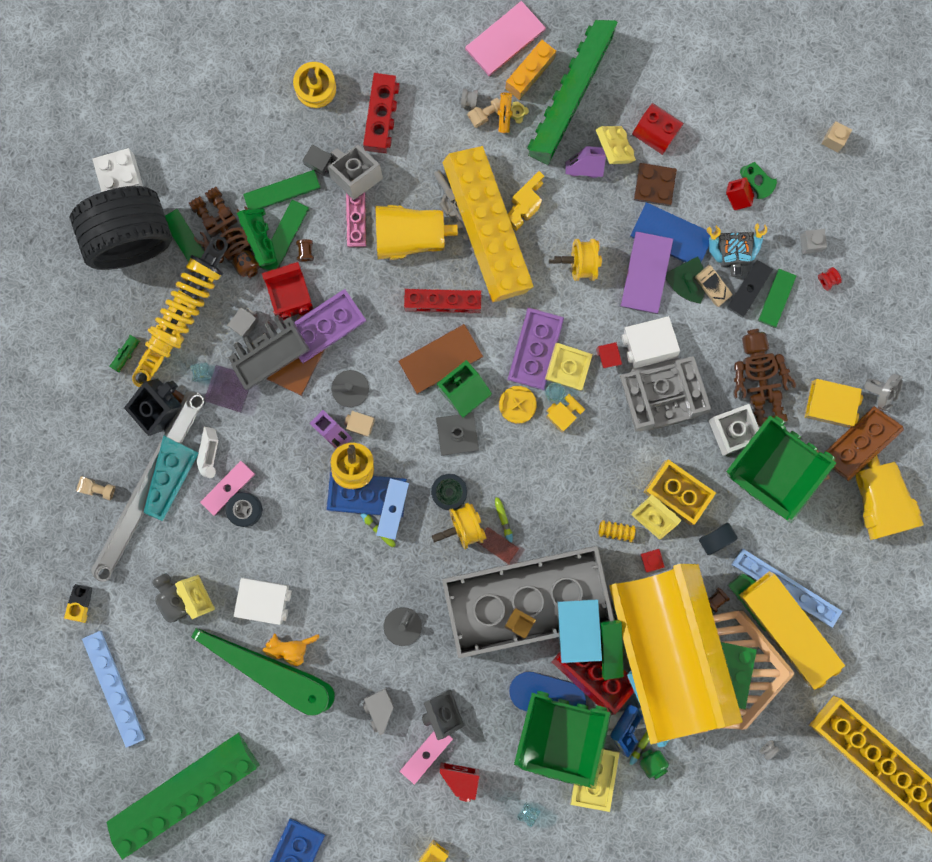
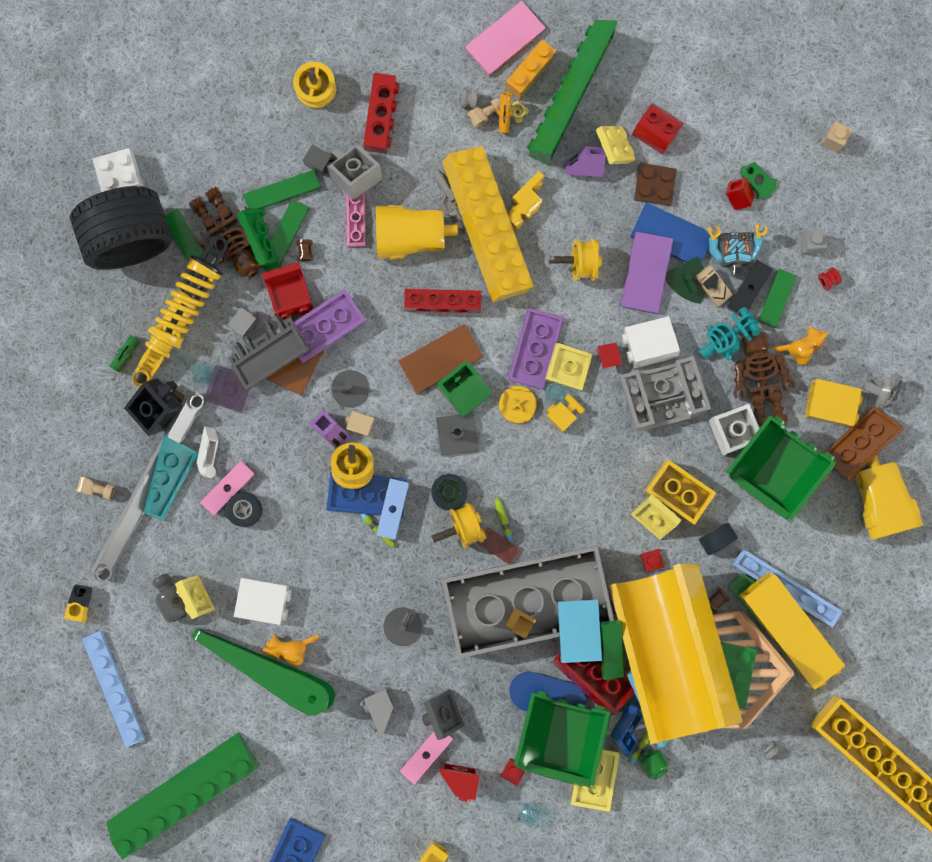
yellow piece [598,520,636,543] -> none
none -> red plate [500,758,525,786]
none -> teal torso [699,307,762,360]
none -> light orange animal [772,325,829,365]

